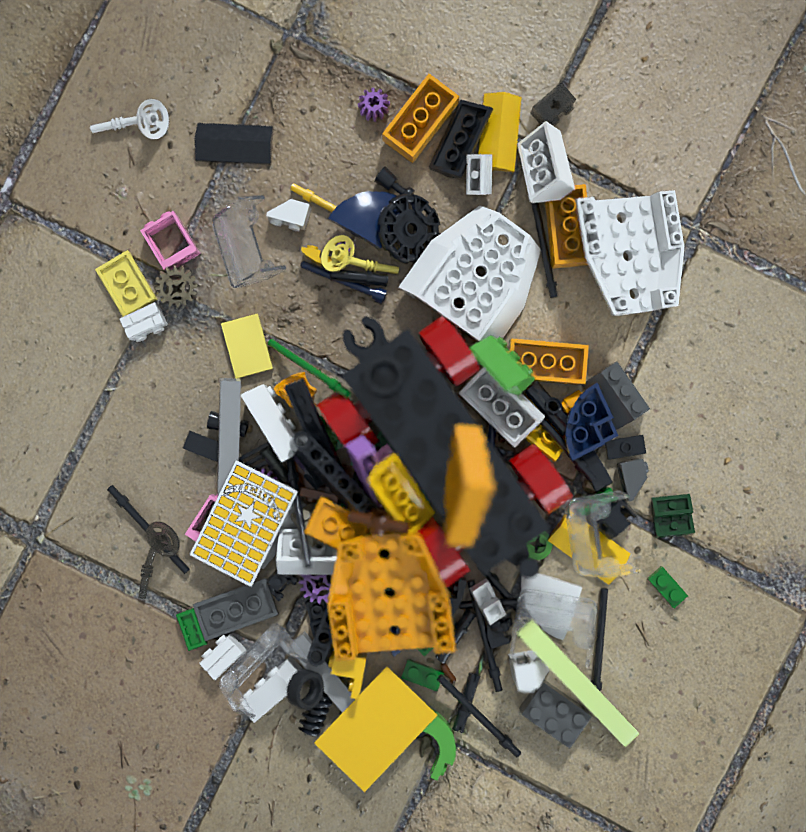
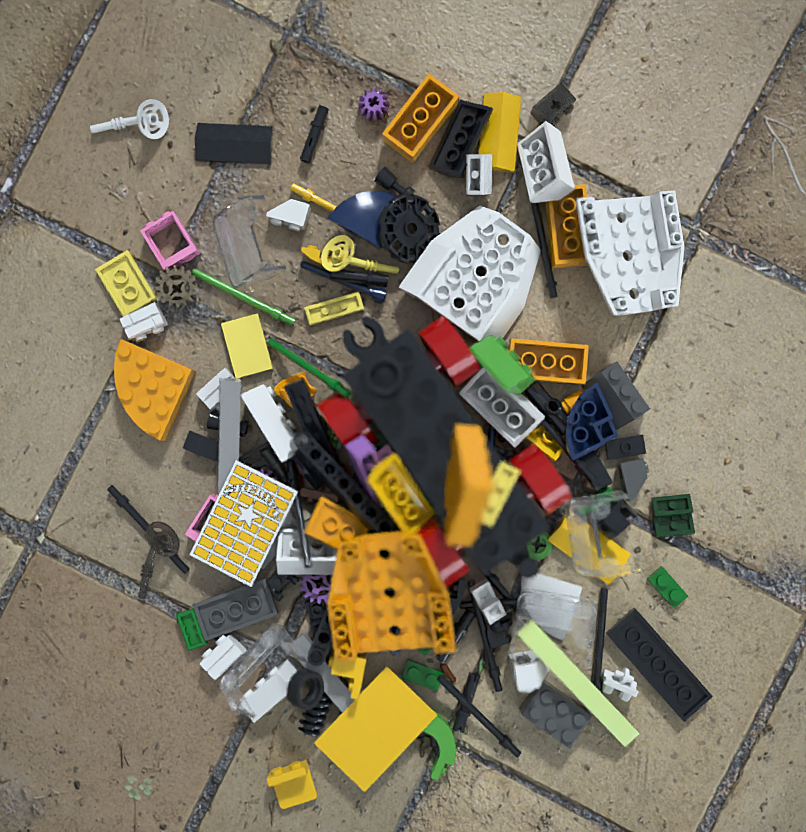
reddish brown pin [348,509,410,536] -> none
none -> light orange brick [114,339,196,441]
none -> bright green bar [191,268,296,326]
none -> white brick [196,368,242,411]
none -> yellow bracket [267,760,317,809]
none -> black pin [300,105,329,164]
none -> light yellow tile [304,291,364,326]
none -> light yellow tile [483,462,520,527]
none -> white hips [602,667,638,702]
none -> black plate [606,608,713,722]

